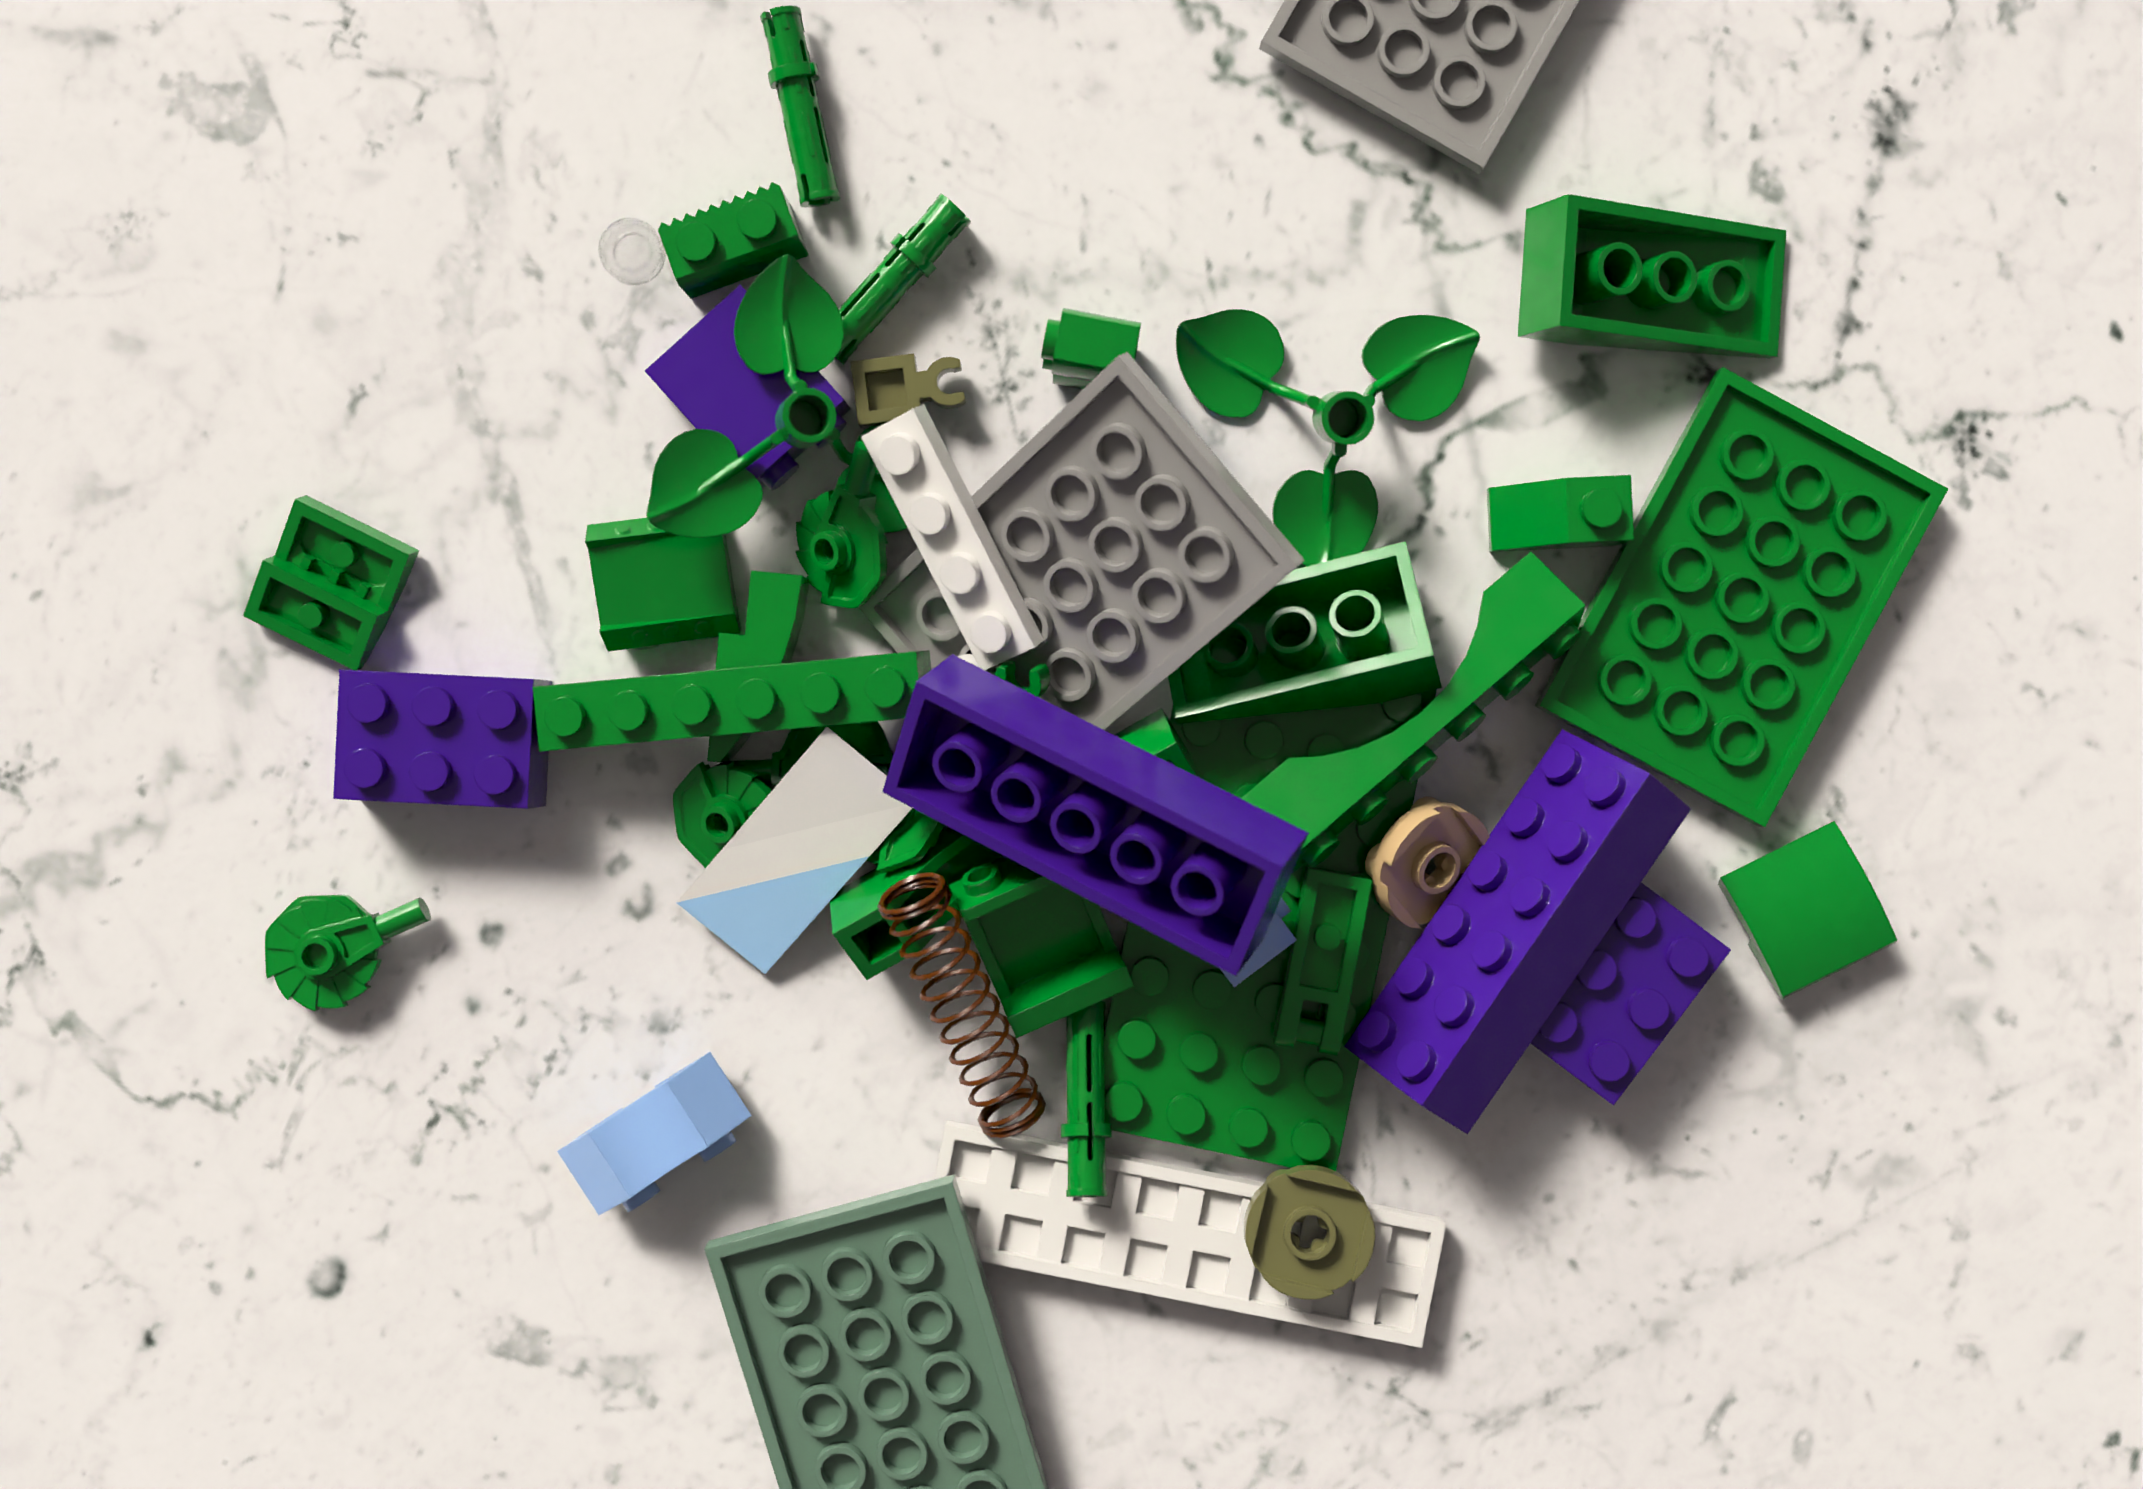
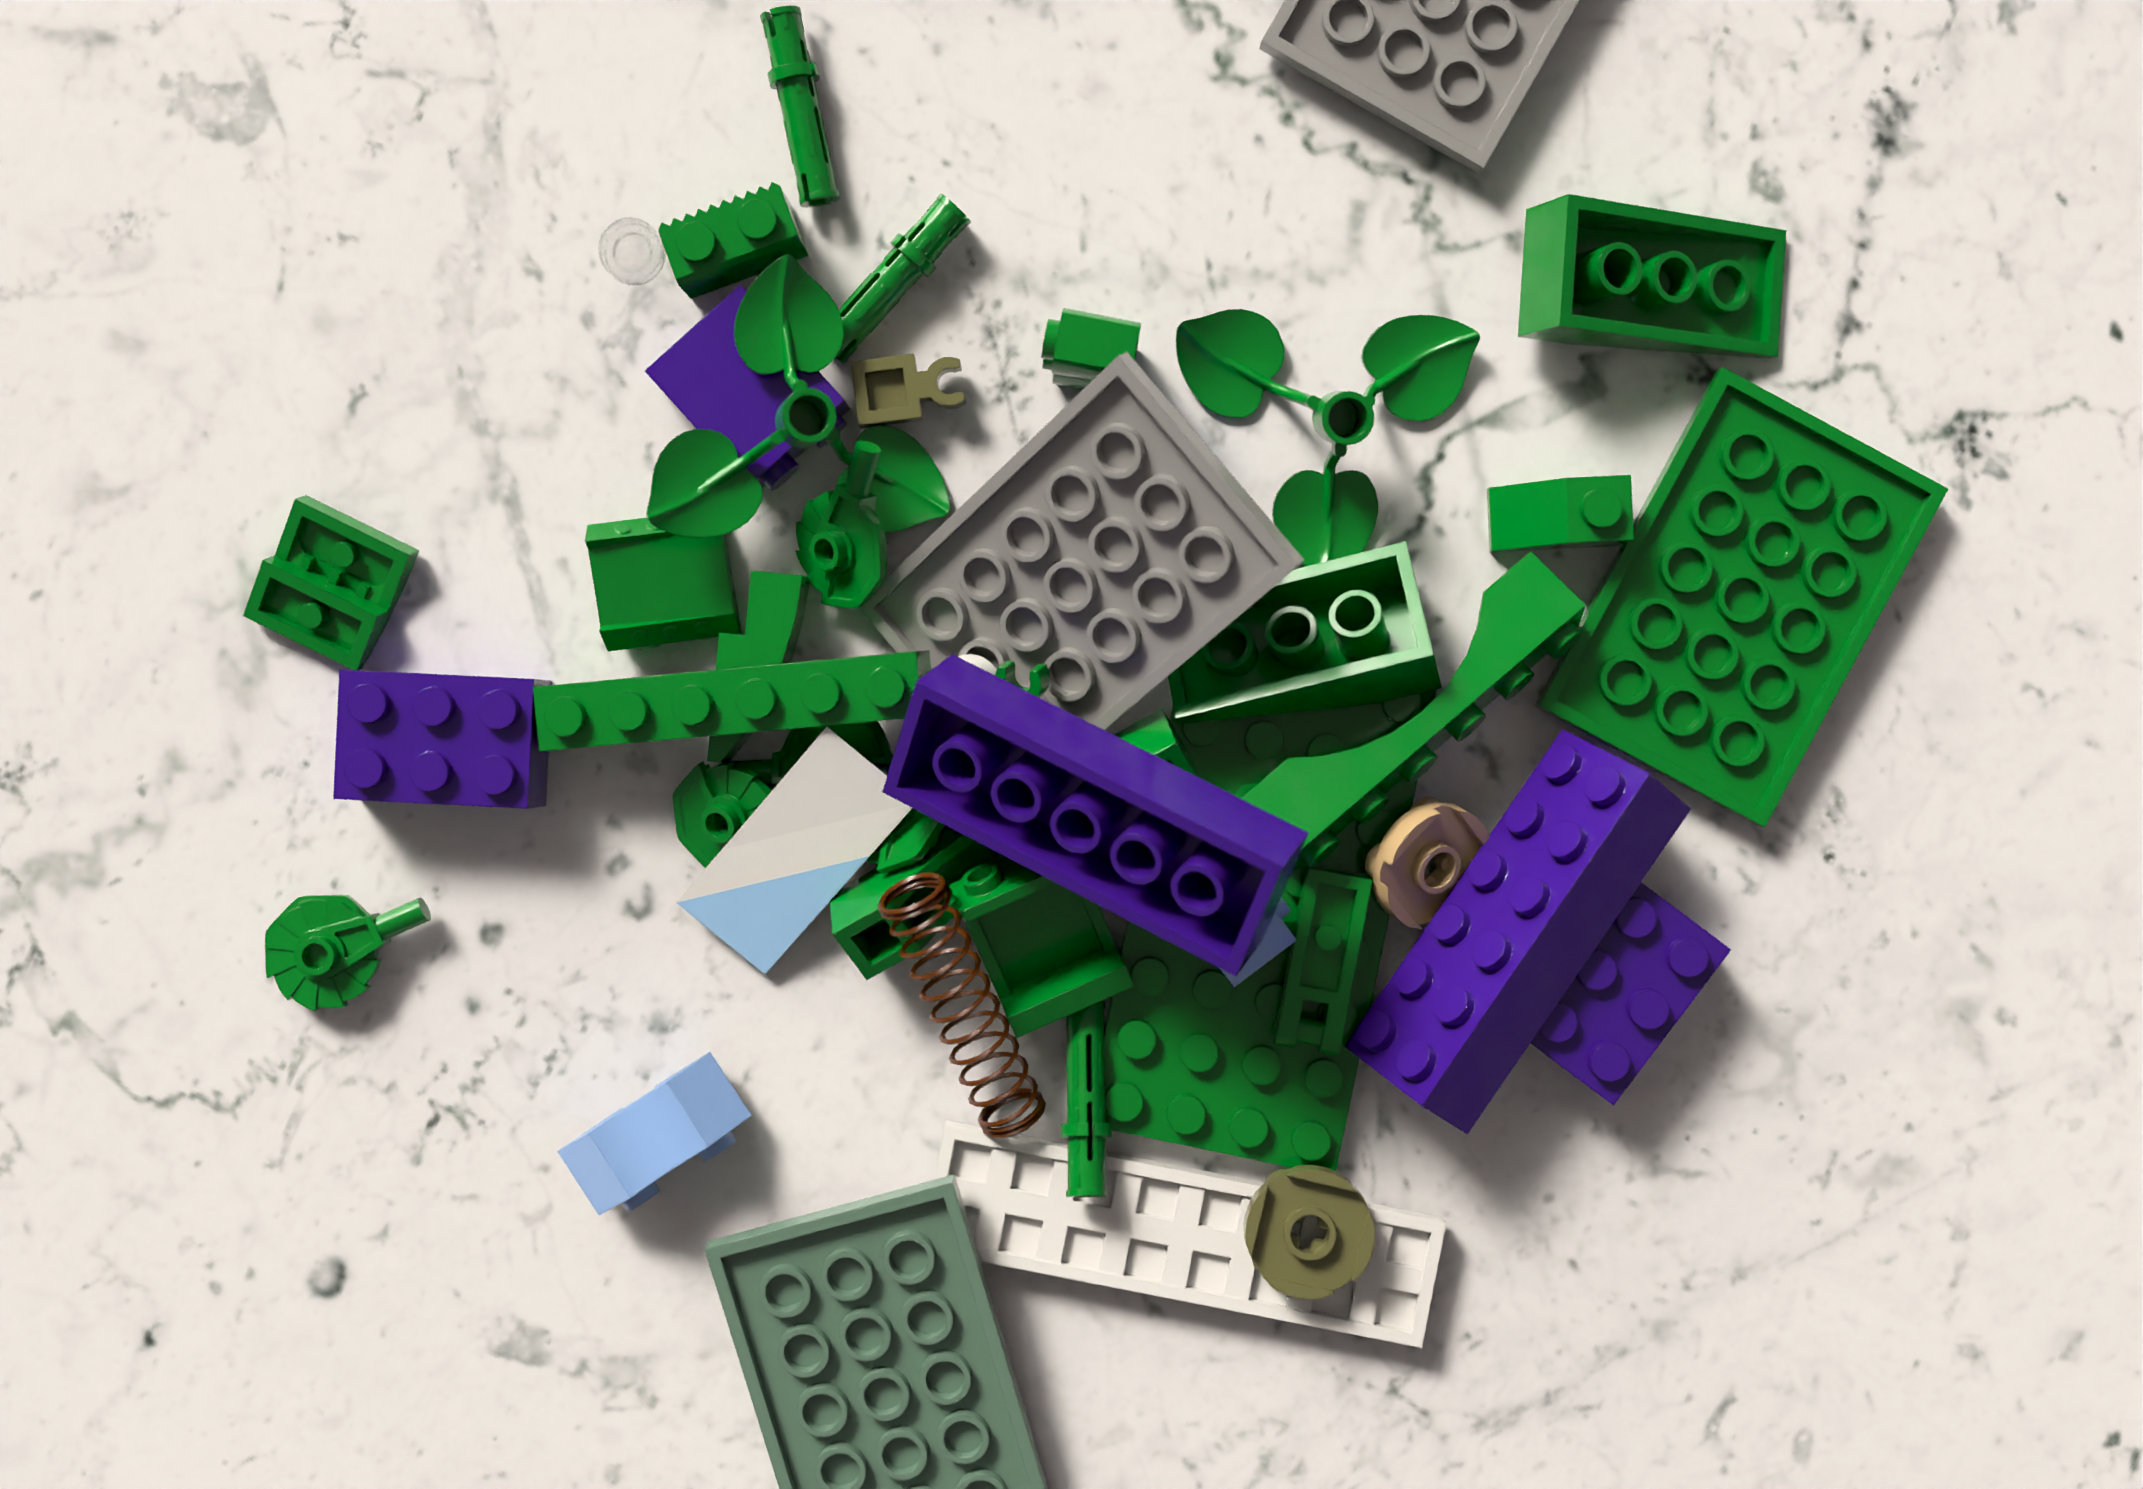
white plate [861,404,1044,670] -> none
green slope [1718,821,1897,1000] -> none

